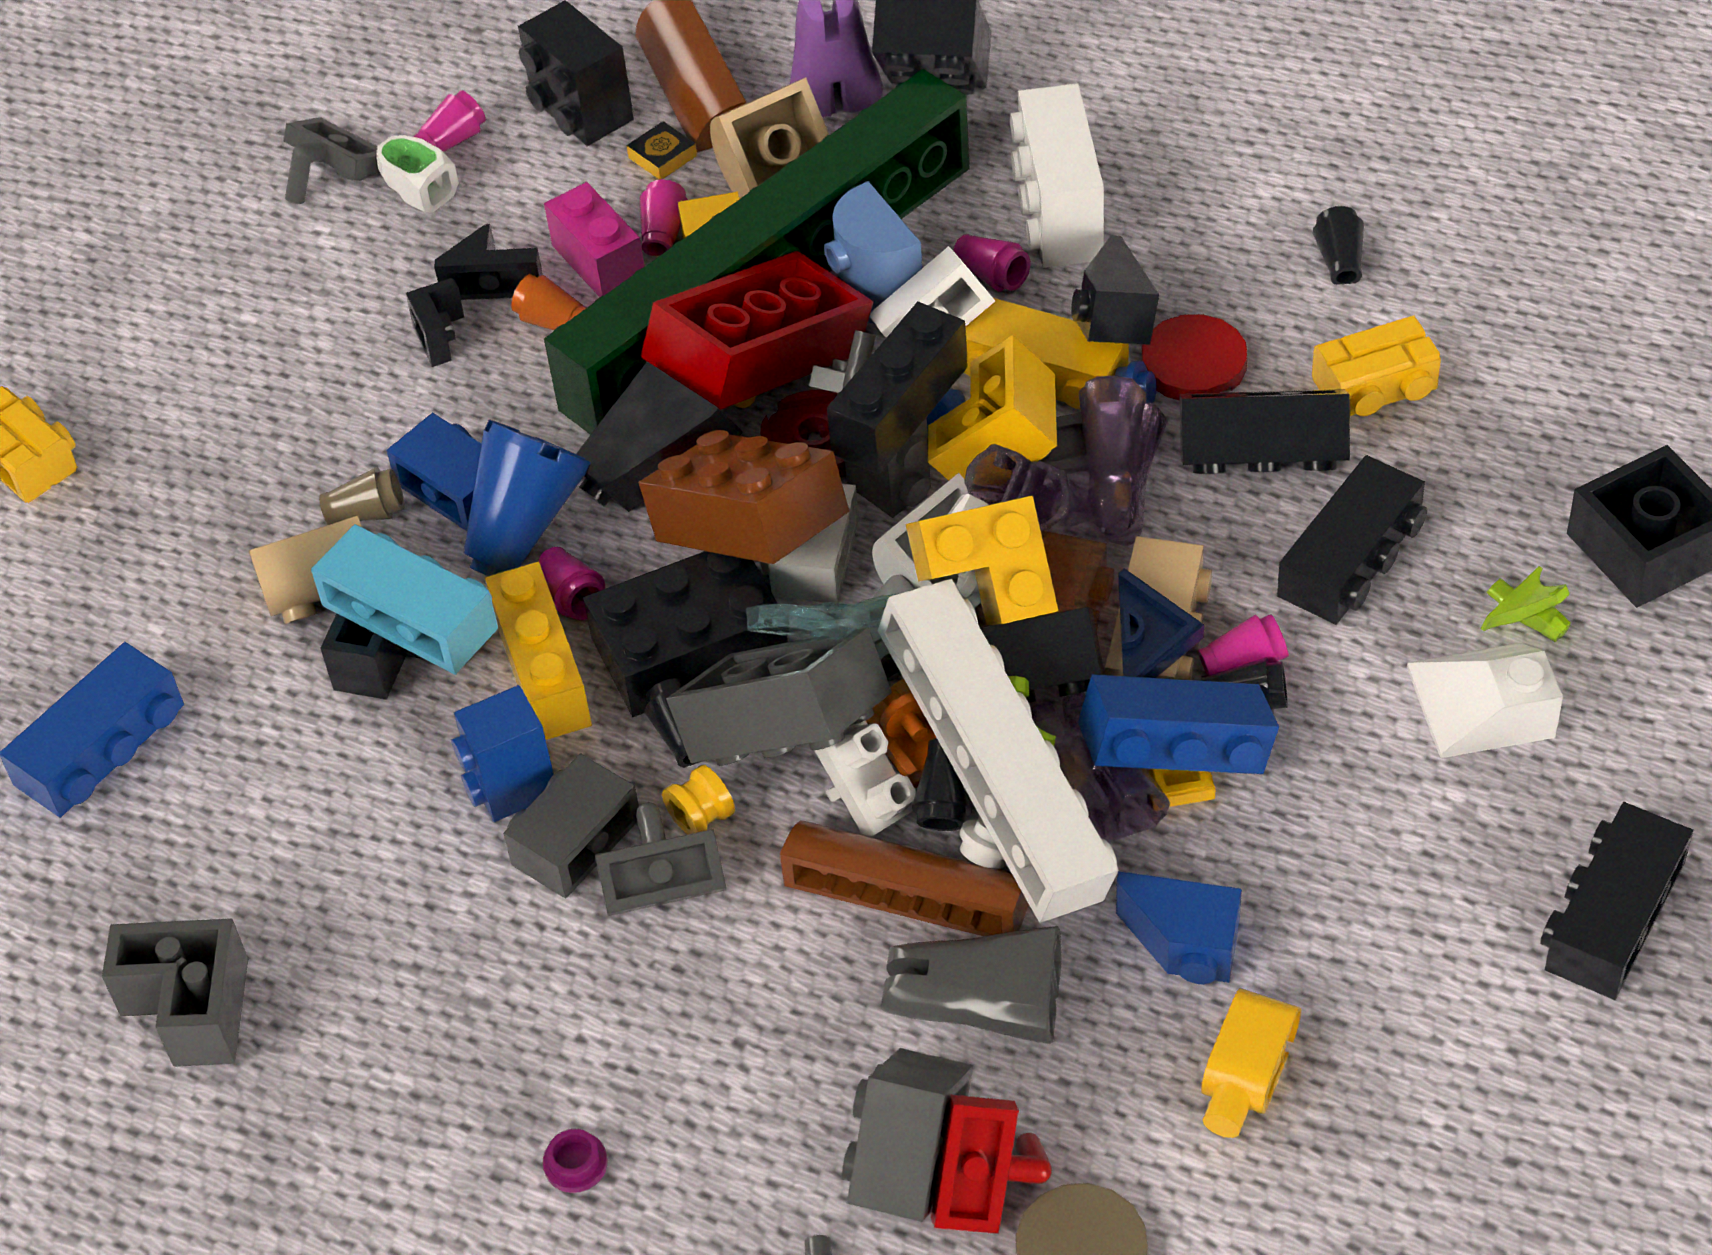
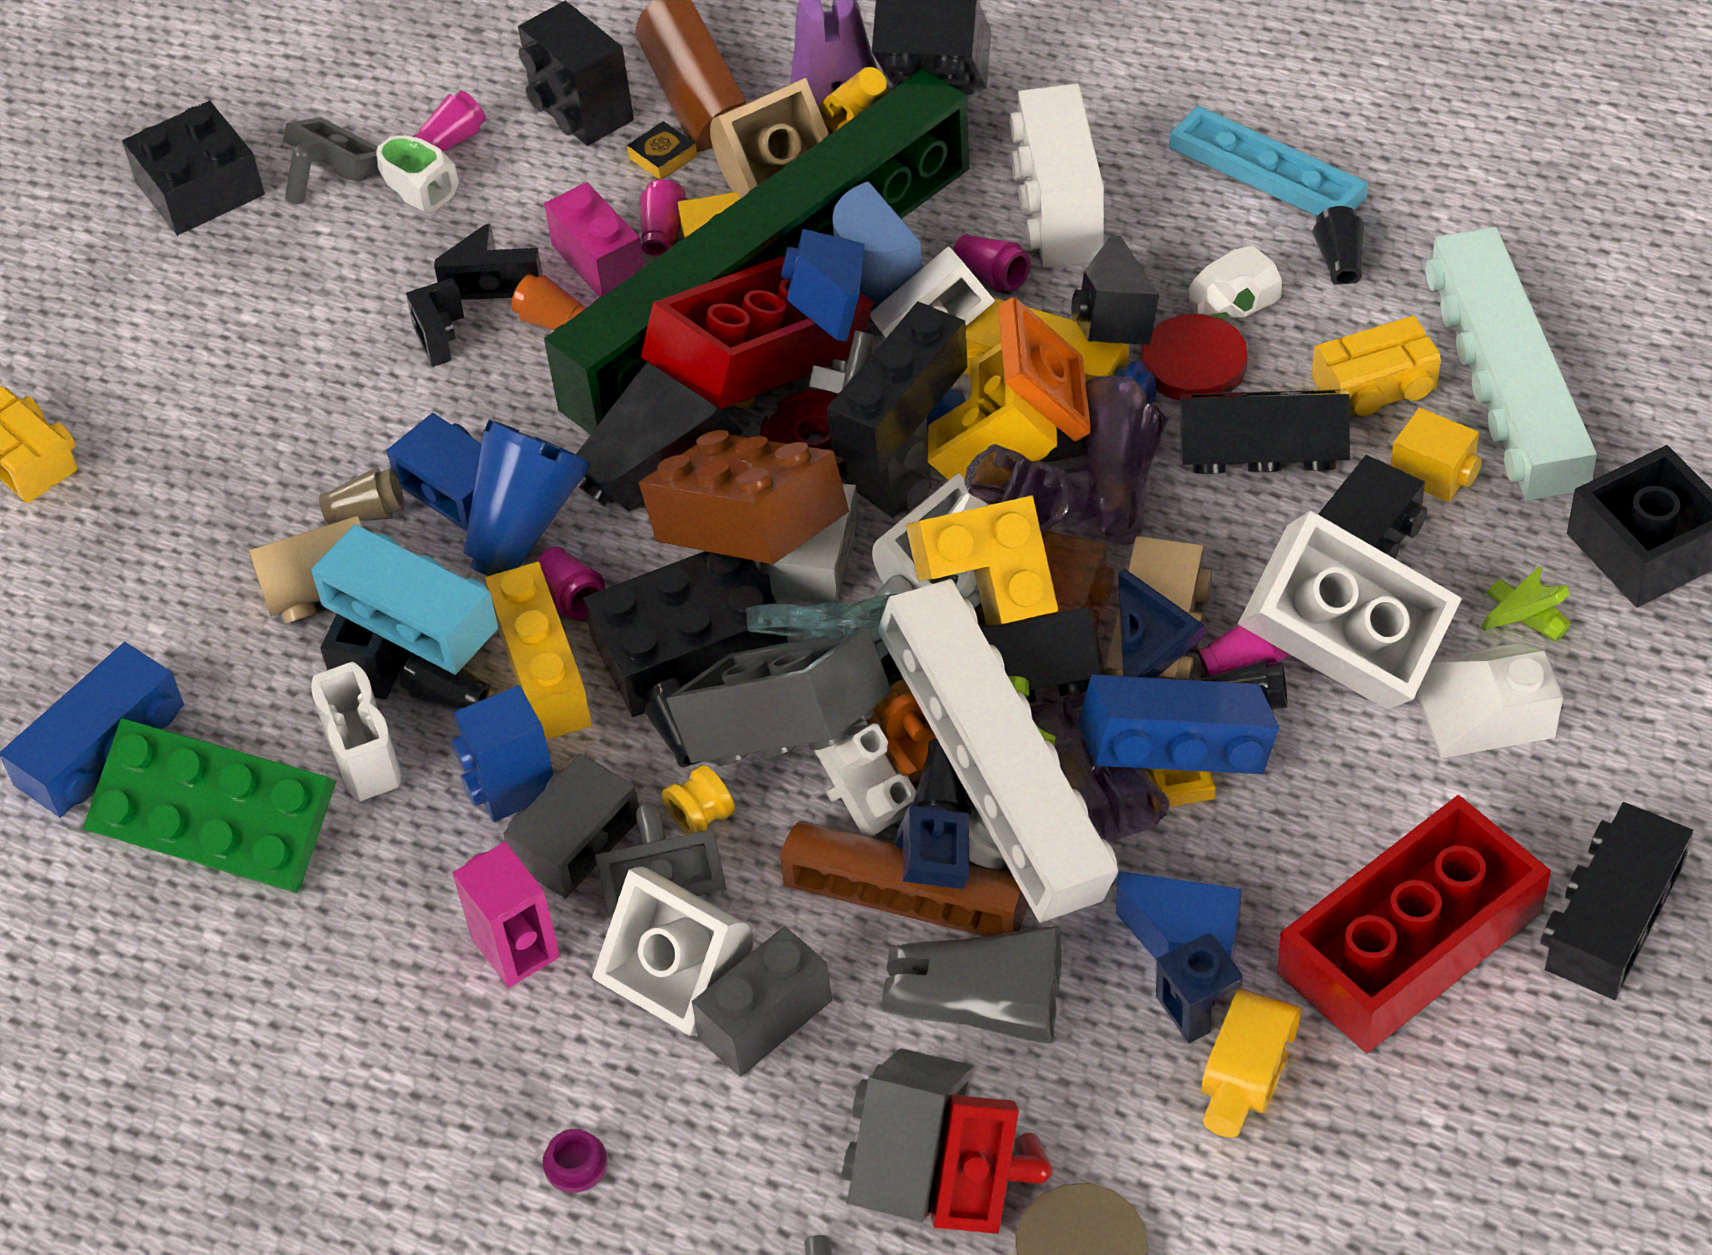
dark grey brick [102,918,248,1067] -> none
none -> green plate [82,718,337,893]
none -> black brick [122,100,265,236]
none -> white brick [311,662,401,801]
none -> black cone [400,653,490,709]
none -> dark pink brick [452,841,561,988]
none -> white brick [592,866,753,1036]
none -> dark grey brick [691,926,832,1077]
none -> blue slope [781,229,865,342]
none -> yellow piece [818,67,889,134]
none -> dark blue bracket [896,805,969,890]
none -> orange tile [998,297,1091,442]
none -> dark blue bracket [1156,933,1243,1043]
none -> medium azure plate [1169,105,1368,216]
none -> white rock [1188,246,1282,319]
none -> white brick [1238,511,1462,709]
none -> red brick [1277,794,1551,1054]
none -> yellow brick [1391,407,1482,502]
none -> light aqua brick [1425,227,1597,501]

